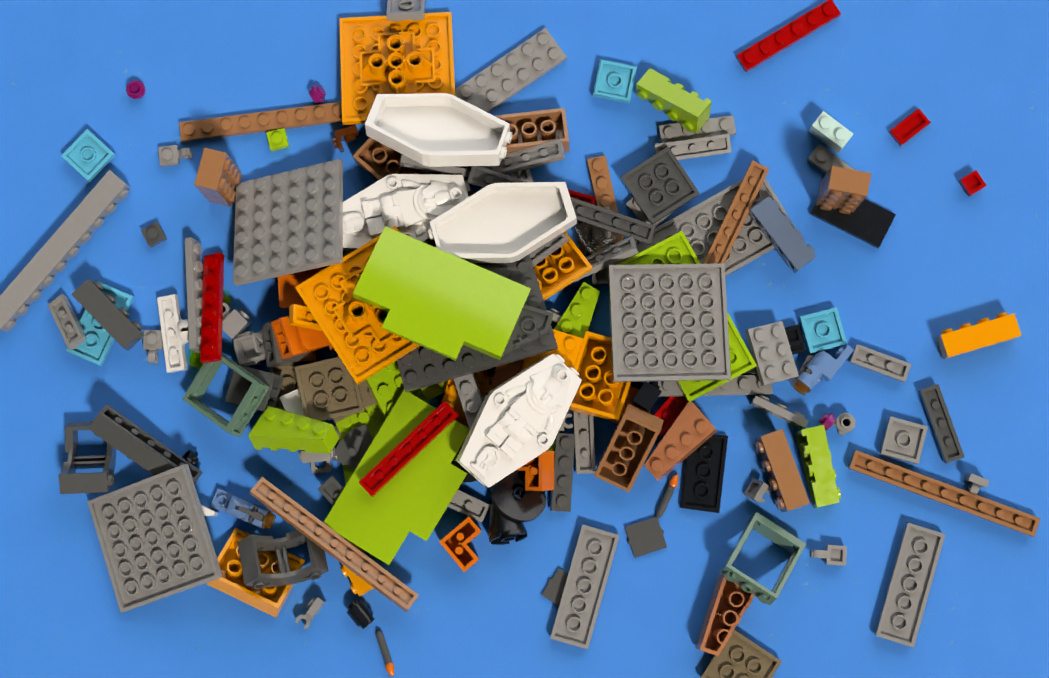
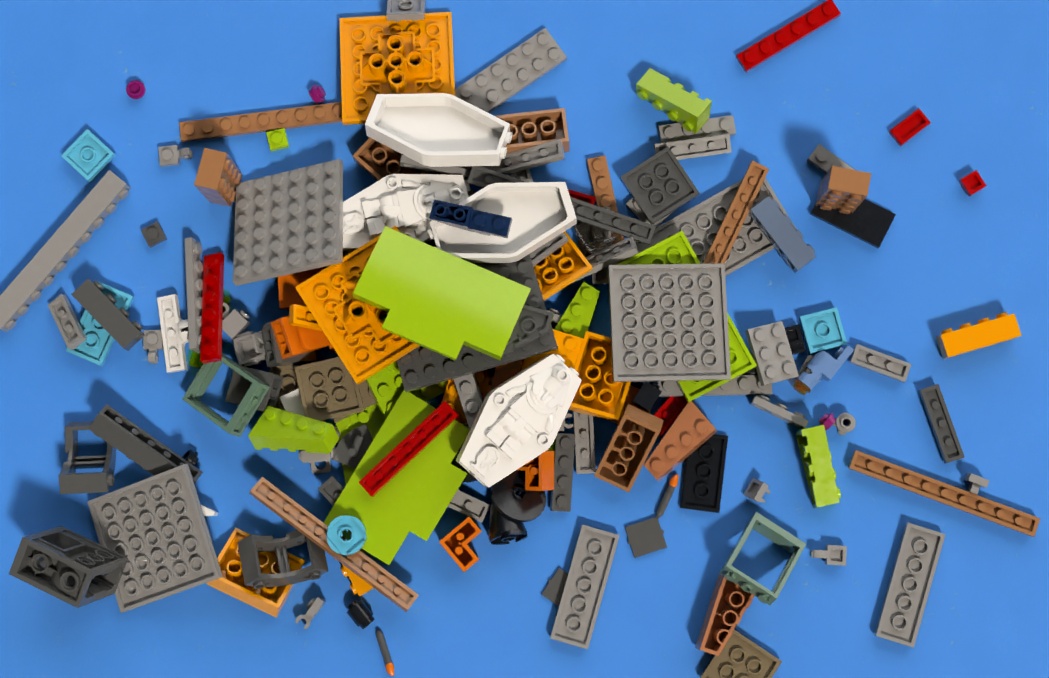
medium blue plate [210,489,276,529] -> none
reddish brown bracket [332,125,359,153] -> none
medium azure plate [593,59,637,104] -> none
medium nougat brick [754,429,810,512] -> none
light aqua brick [808,111,853,154] -> none
light grey plate [880,416,928,464] -> none
none -> dark grey piece [9,526,128,608]
none -> medium azure plate [327,515,367,556]
none -> dark blue slope [429,199,513,238]

